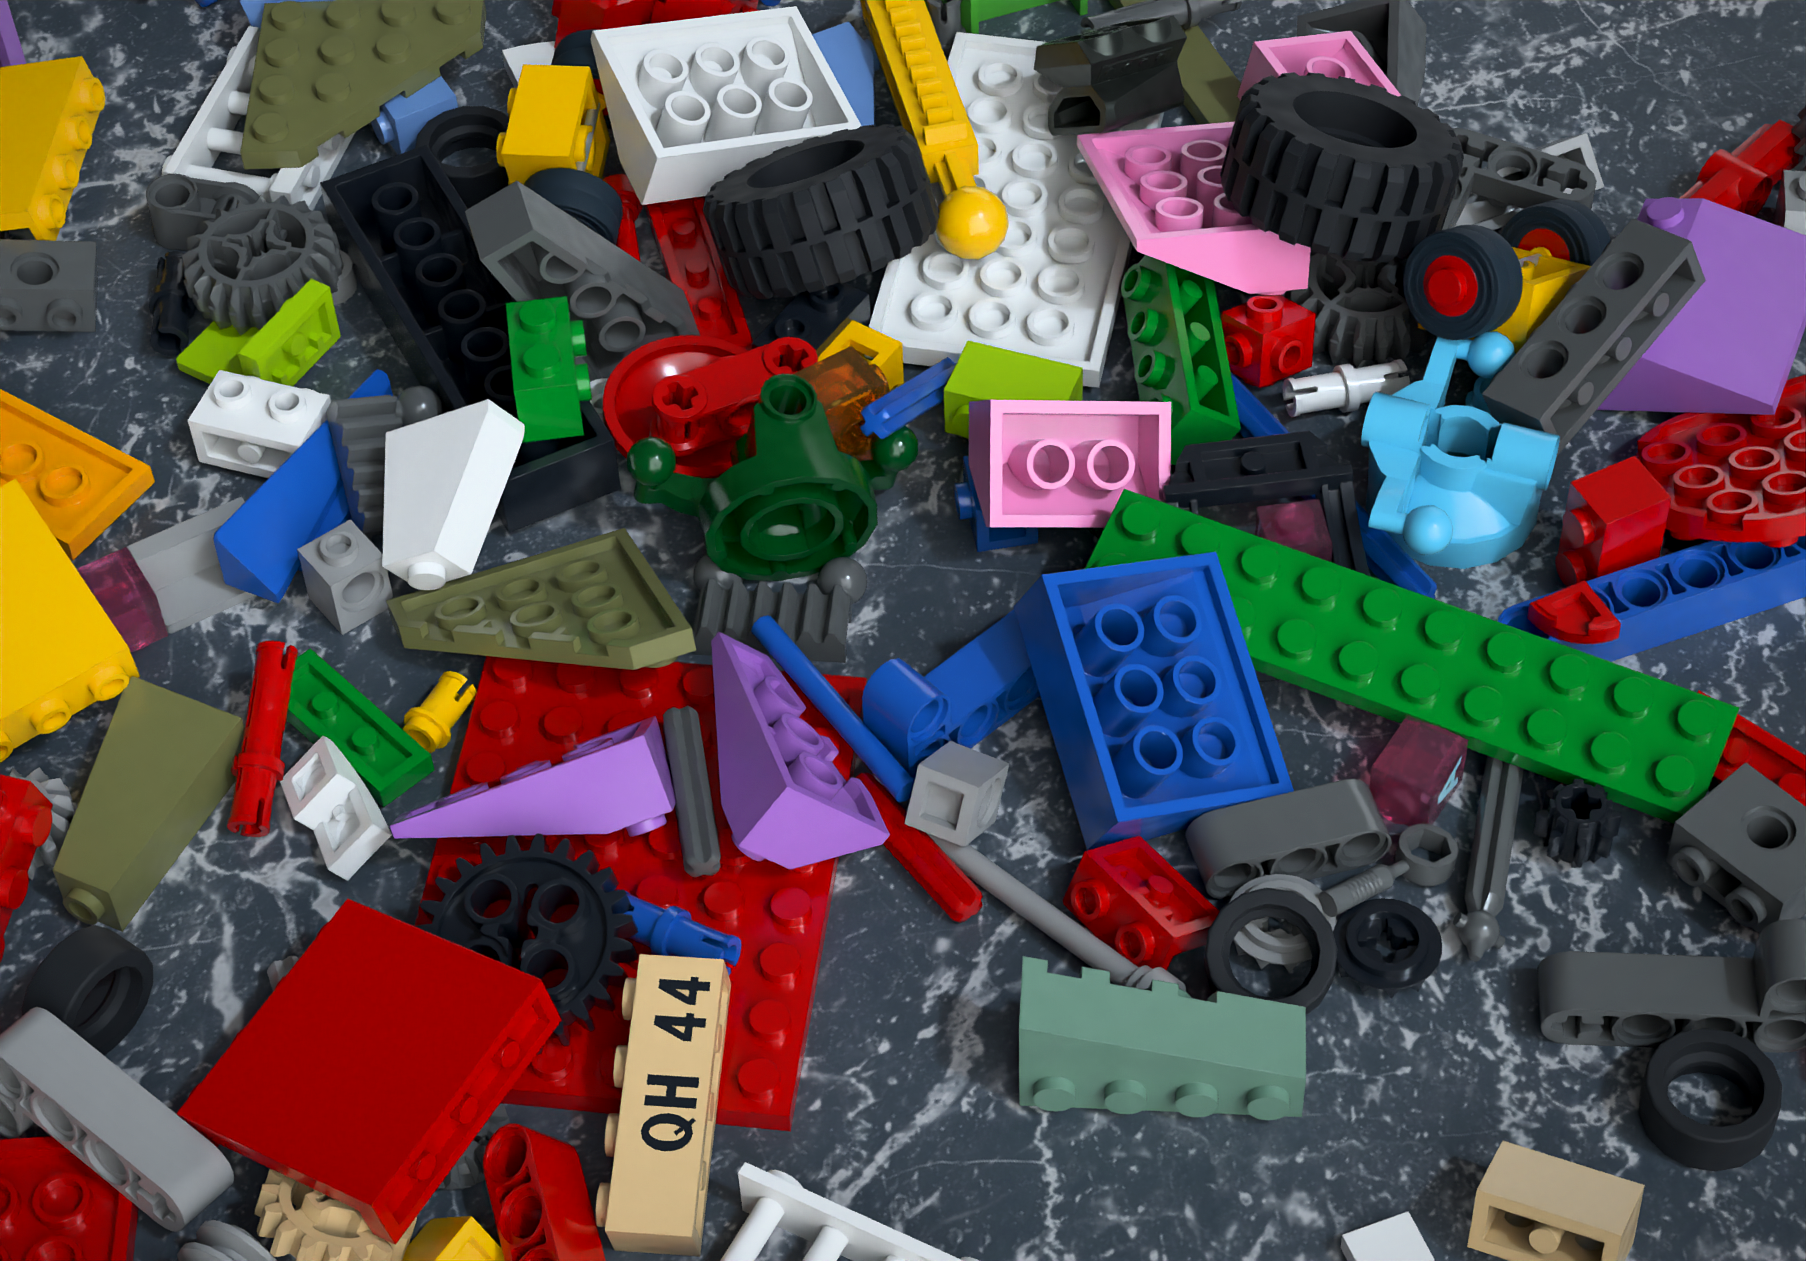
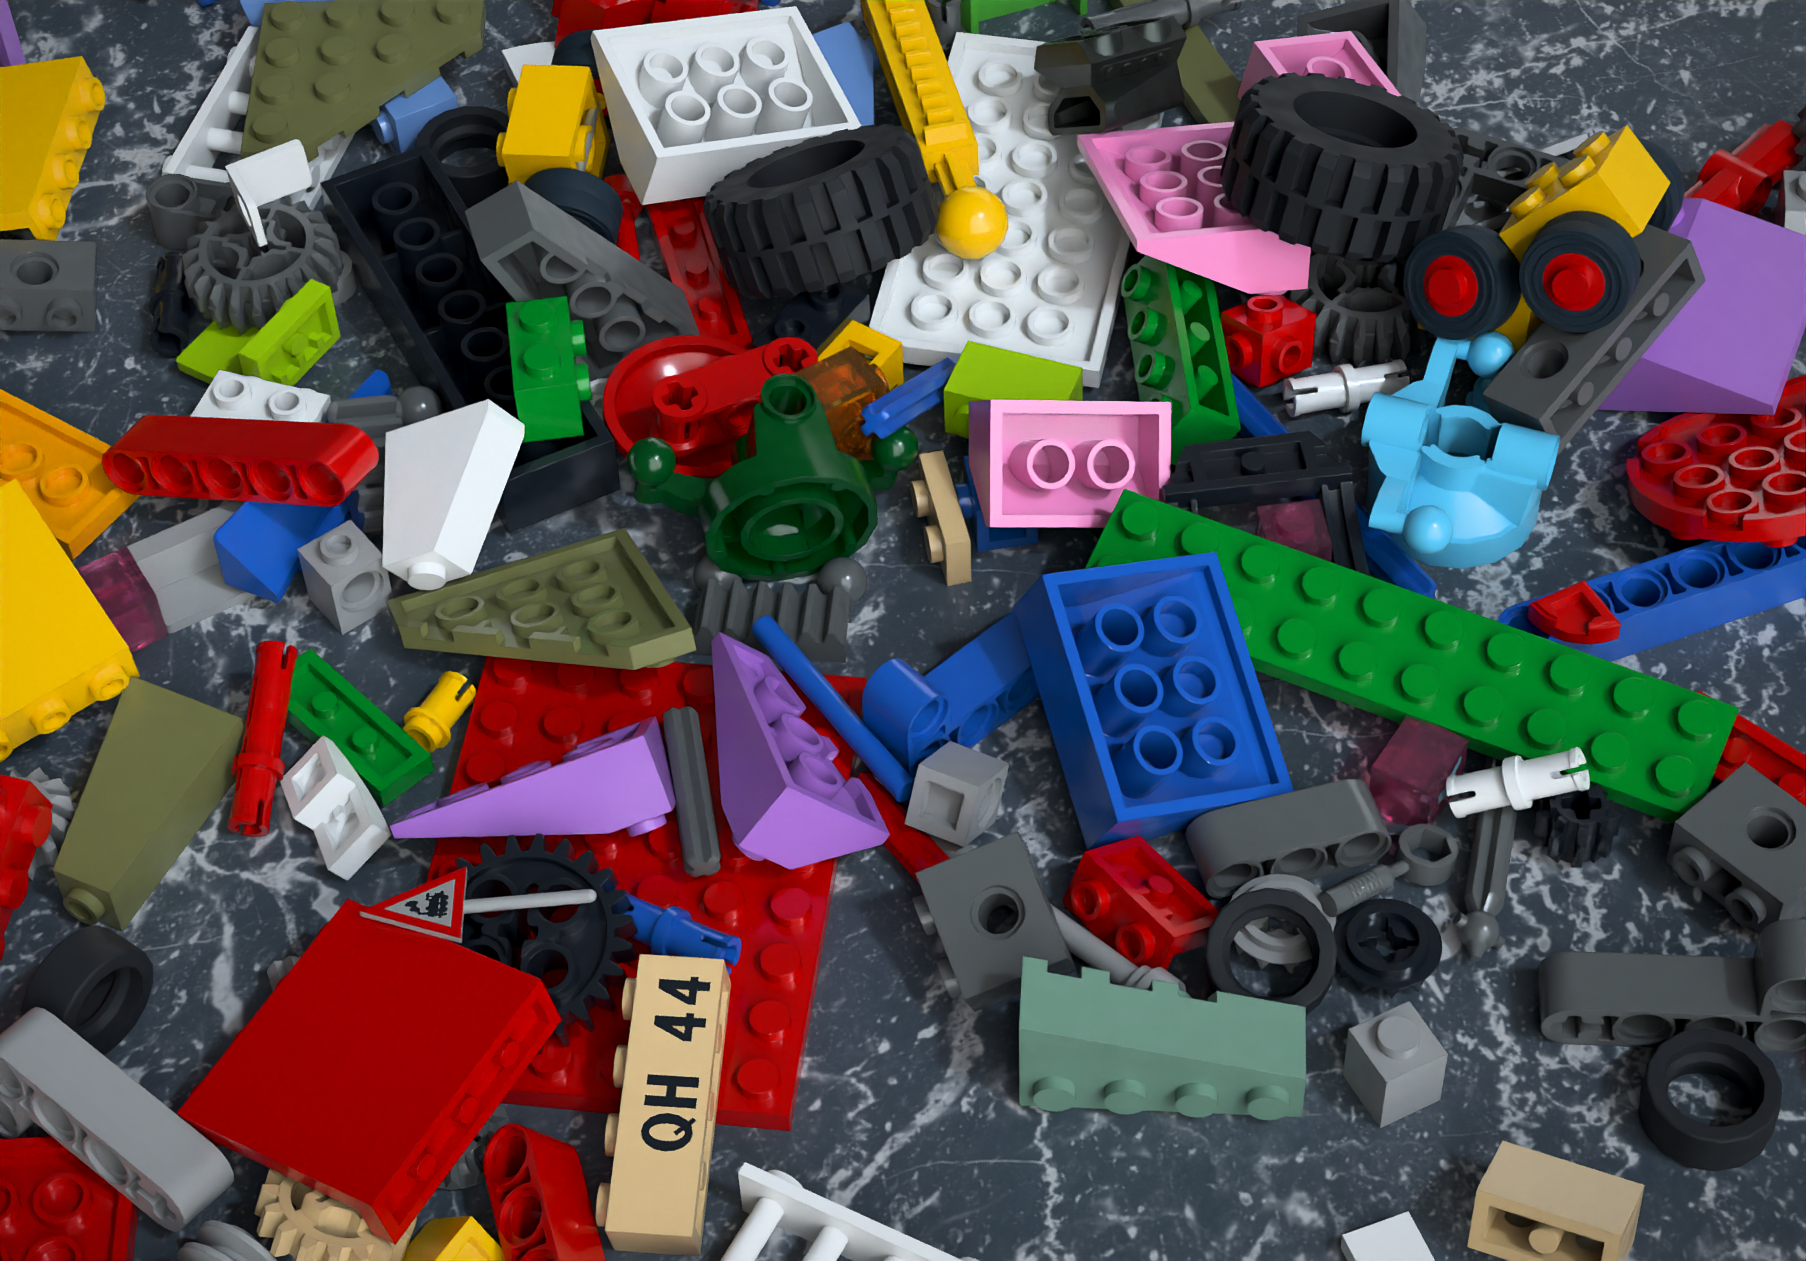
red brick [1555,456,1672,587] -> none
none -> red beam [101,415,379,507]
none -> white bracket [225,139,313,247]
none -> piece [359,866,597,943]
none -> tan plate [910,450,972,586]
none -> dark grey brick [912,831,1077,1012]
none -> light grey brick [1343,1001,1448,1128]
none -> white pin [1446,747,1590,818]
none -> brick [1499,125,1684,333]

